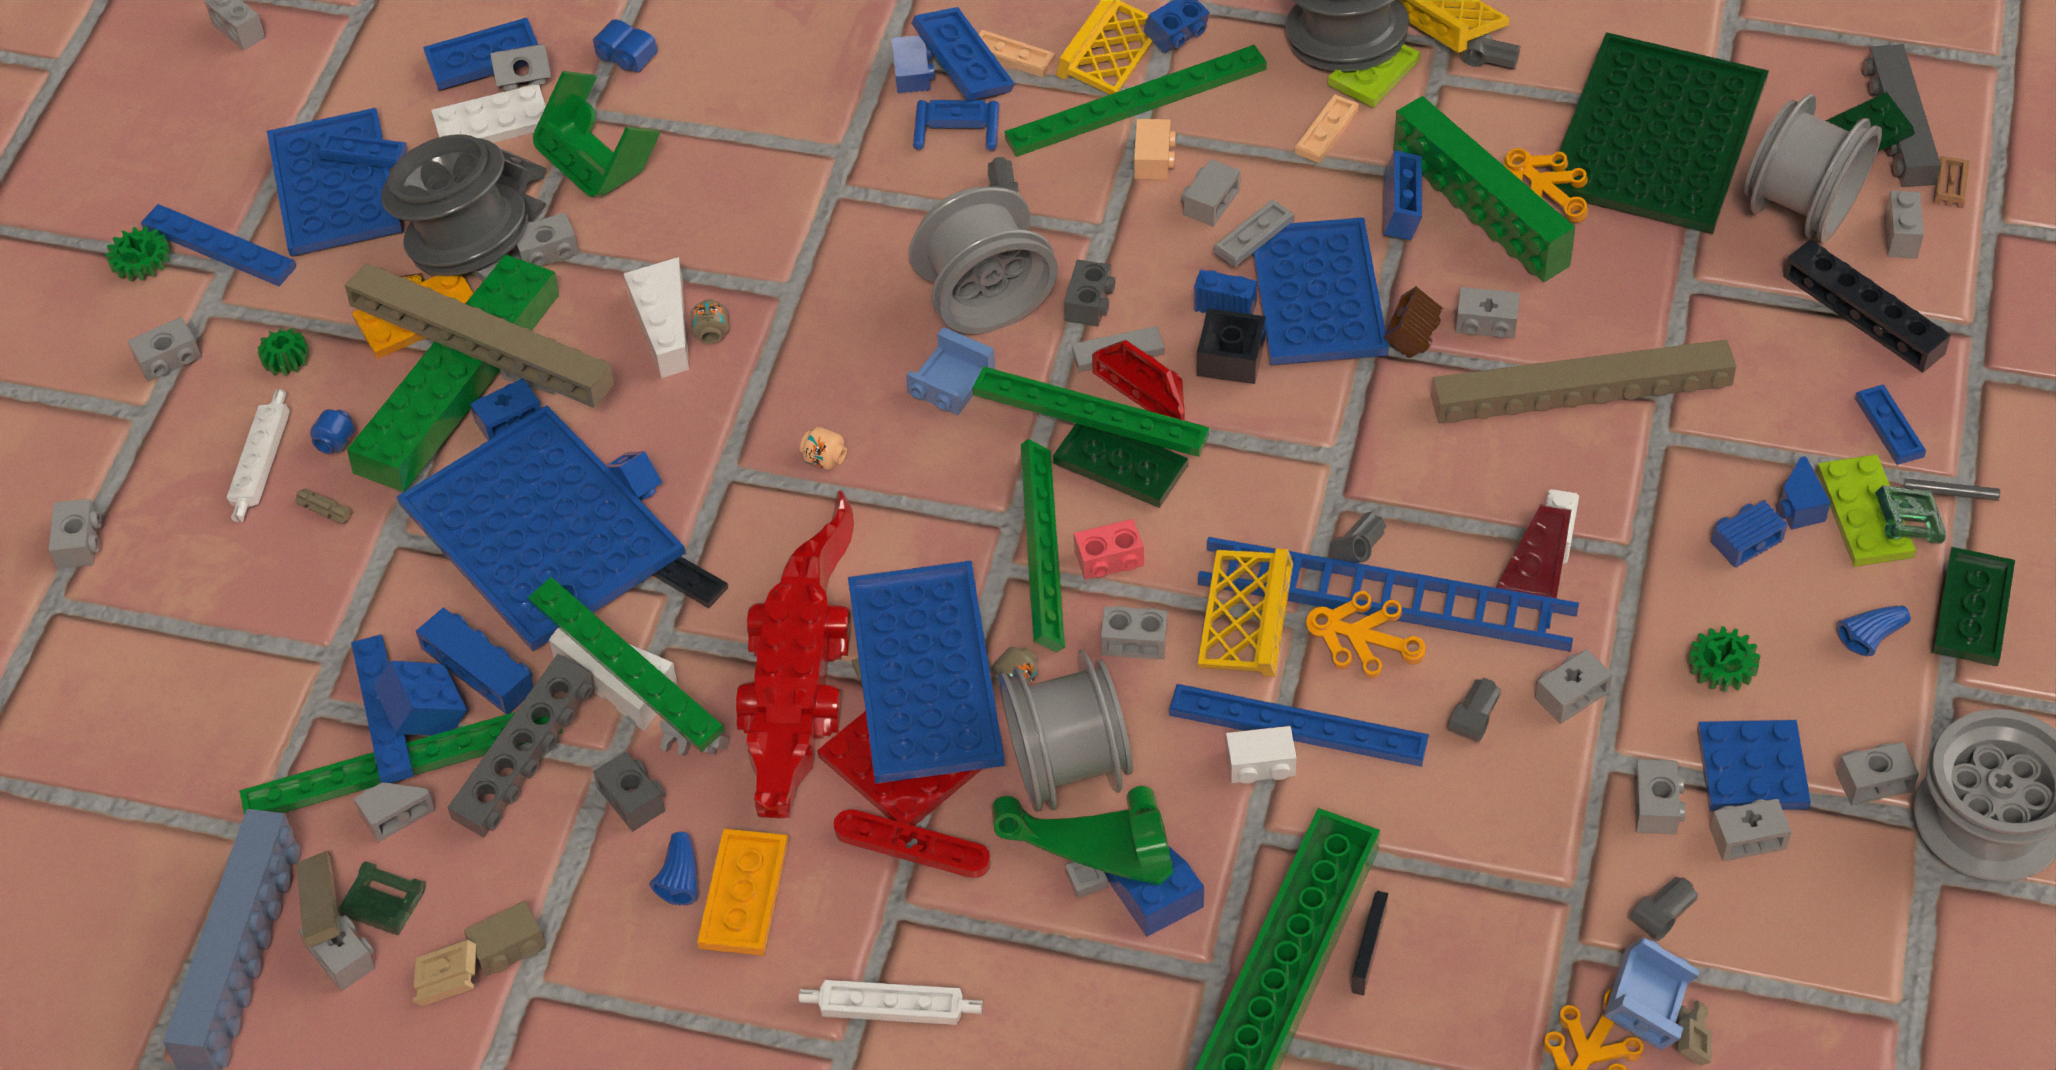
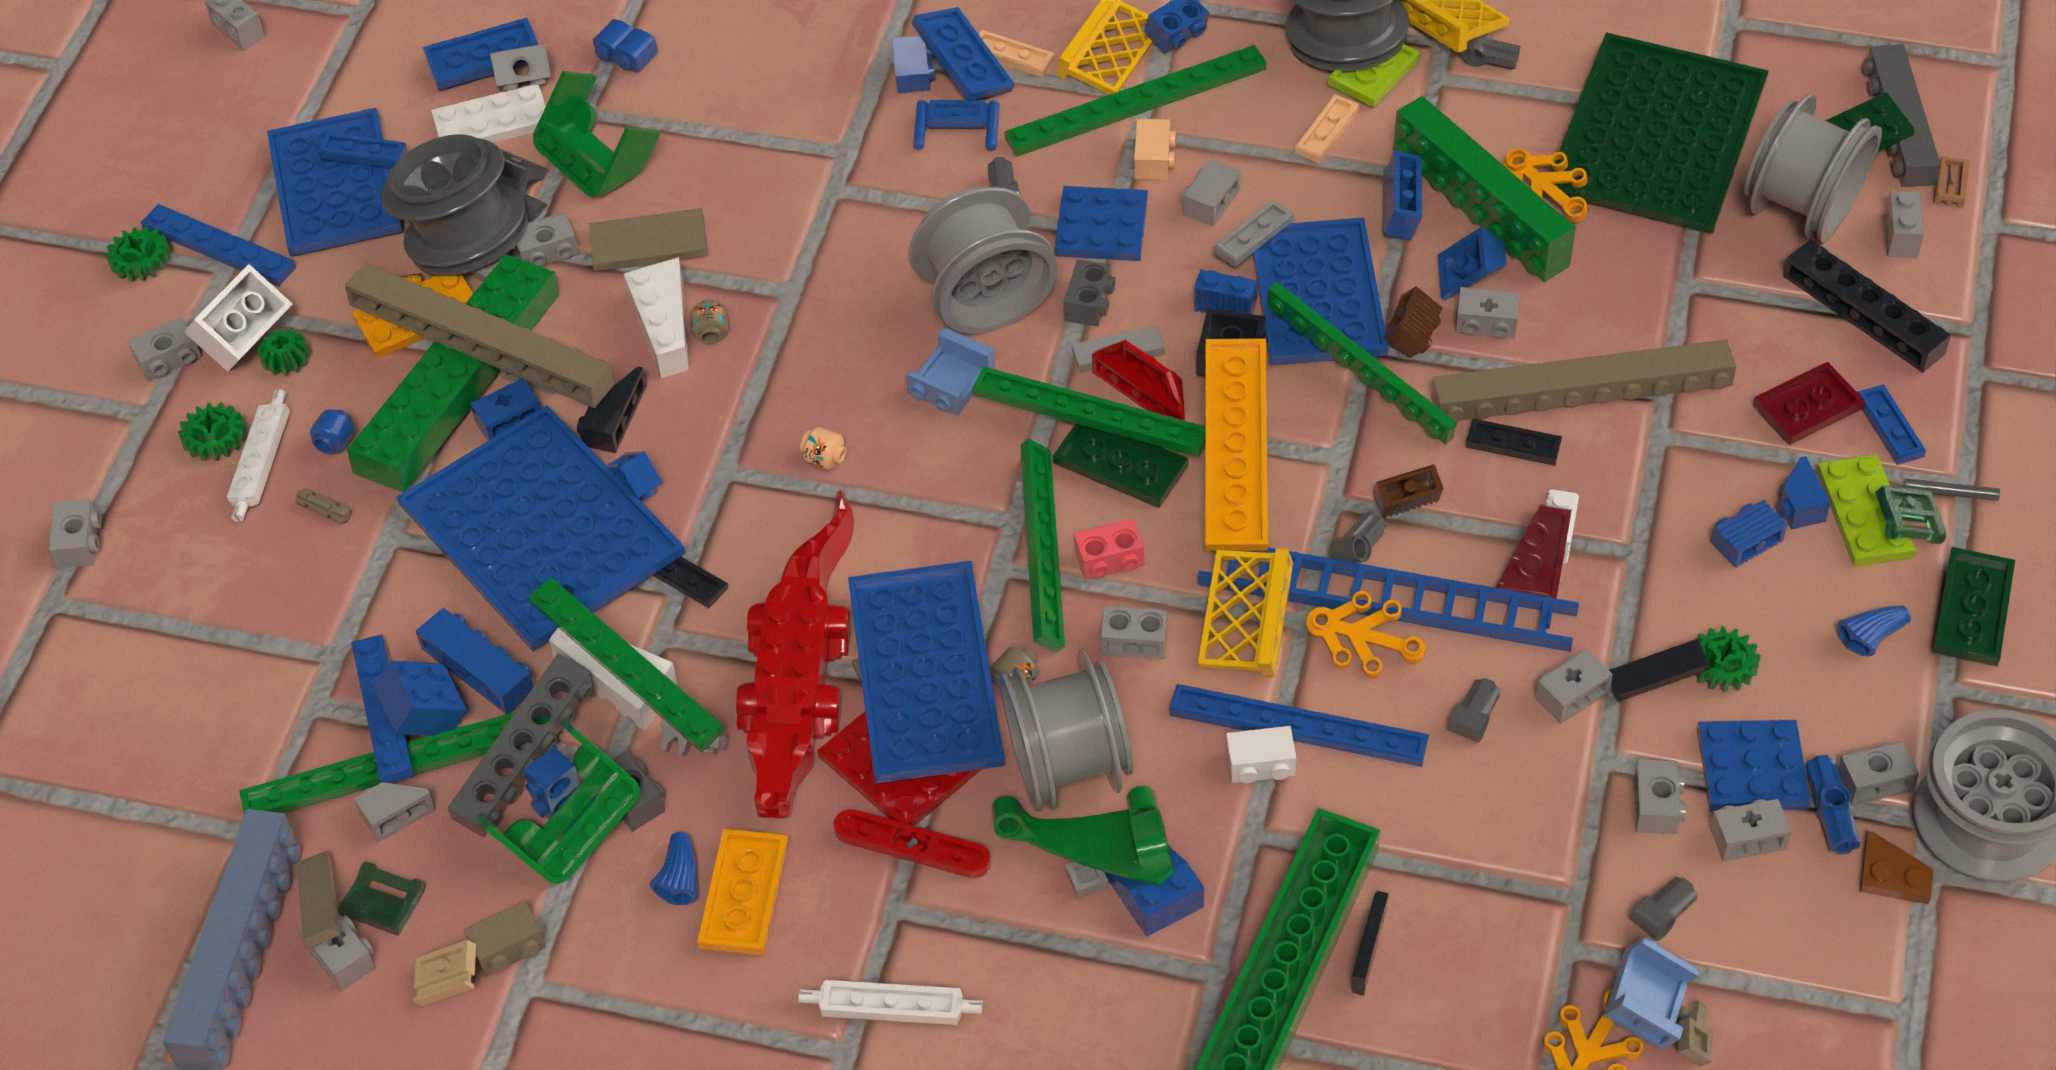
none -> green gear [178,402,246,461]
none -> white brick [184,264,292,372]
none -> green windscreen [476,718,640,884]
none -> blue brick [524,746,580,819]
none -> black slope [577,366,647,453]
none -> dark tan tile [589,208,708,271]
none -> blue plate [1055,186,1148,261]
none -> light orange plate [1205,339,1268,551]
none -> green plate [1267,281,1457,445]
none -> reddish brown brick [1373,464,1444,519]
none -> blue slope [1438,226,1507,300]
none -> black tile [1466,418,1562,466]
none -> black tile [1609,639,1710,702]
none -> dark red plate [1753,362,1865,444]
none -> blue piece [1805,754,1861,855]
none -> dark orange wing [1860,831,1934,904]

